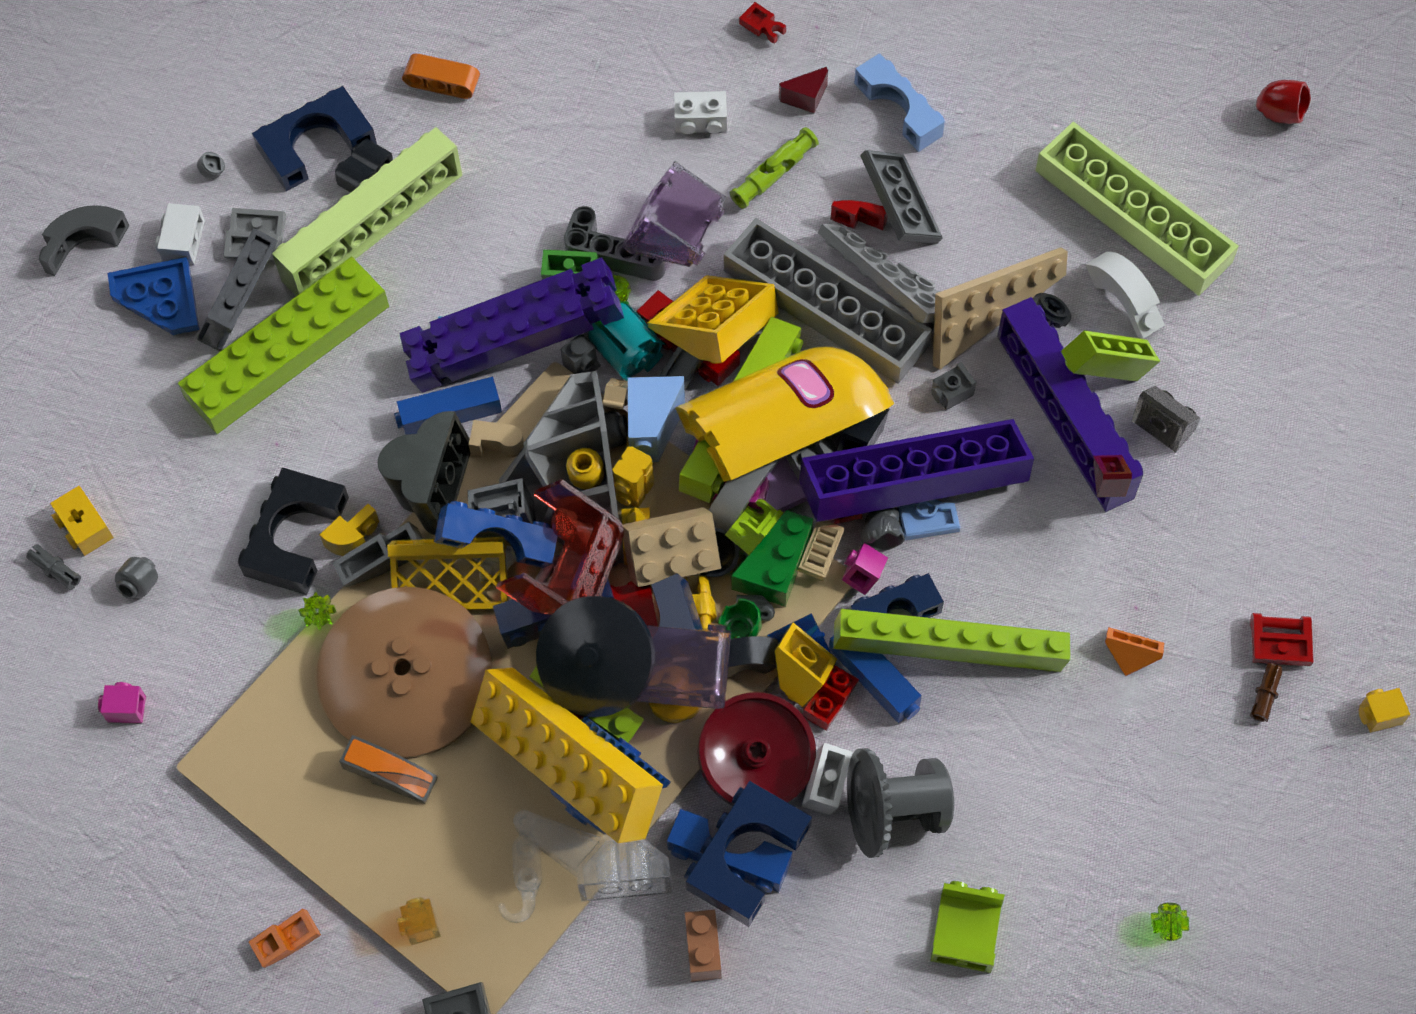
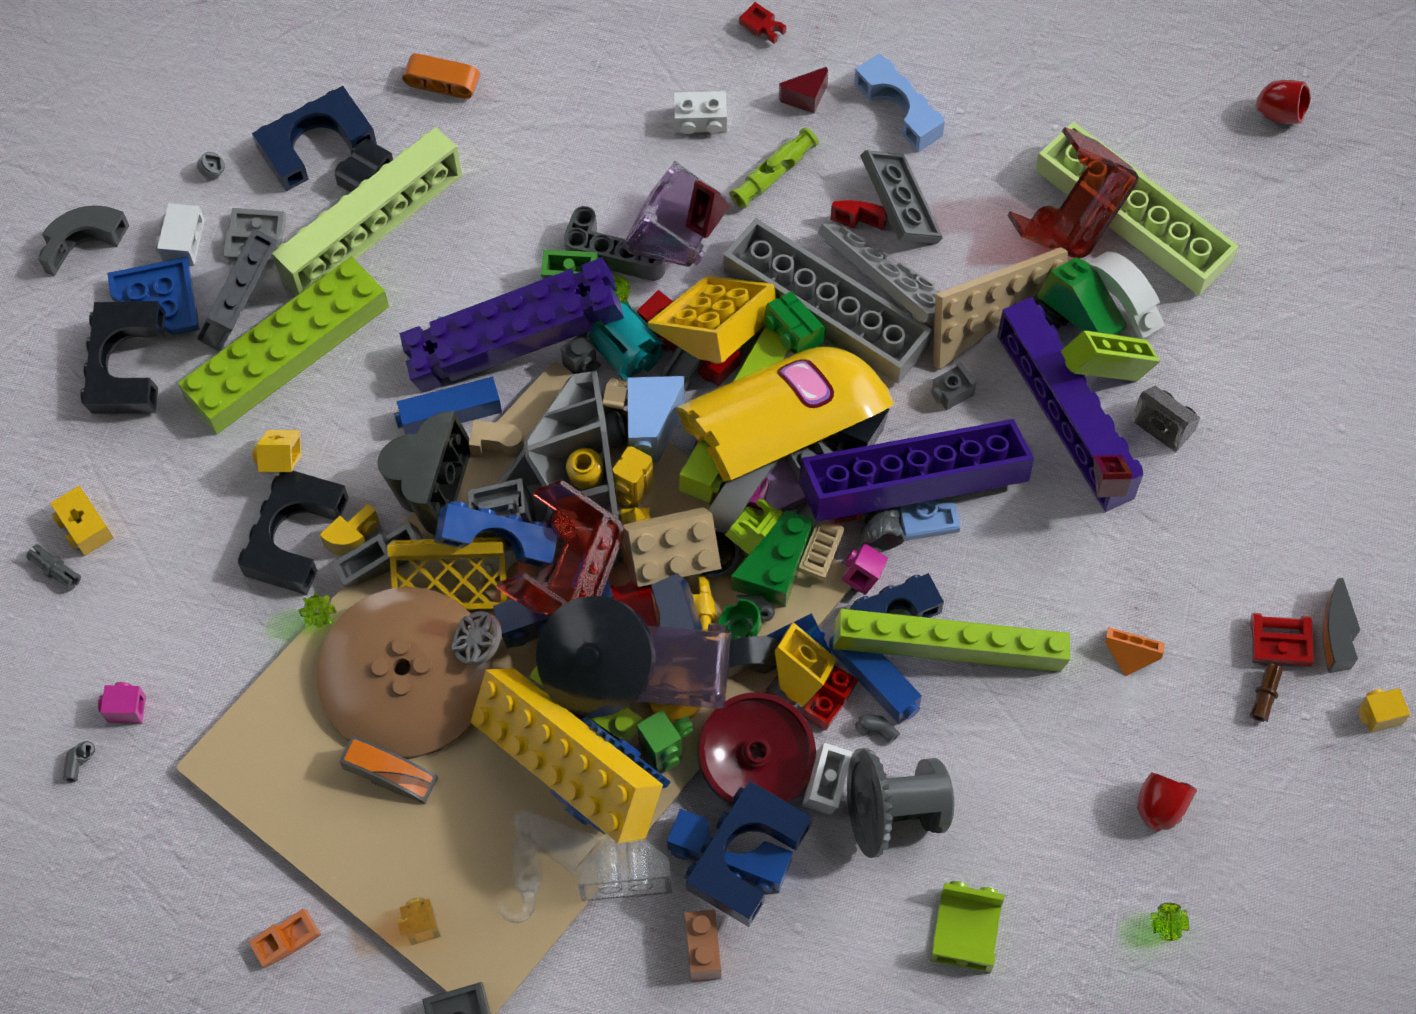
dark grey head [115,557,158,599] -> none
none -> dark grey arm [63,741,95,782]
none -> black arch [80,301,166,414]
none -> yellow brick [252,430,302,472]
none -> light grey wheel [451,611,502,666]
none -> bright green brick [637,710,694,772]
none -> dark red slope [685,180,730,238]
none -> green brick [764,291,825,354]
none -> dark grey arm [855,714,900,743]
none -> clear red windscreen [1007,127,1138,259]
none -> green slope [1037,257,1127,335]
none -> red piece [1137,772,1197,832]
none -> dark grey slope [1322,578,1360,673]

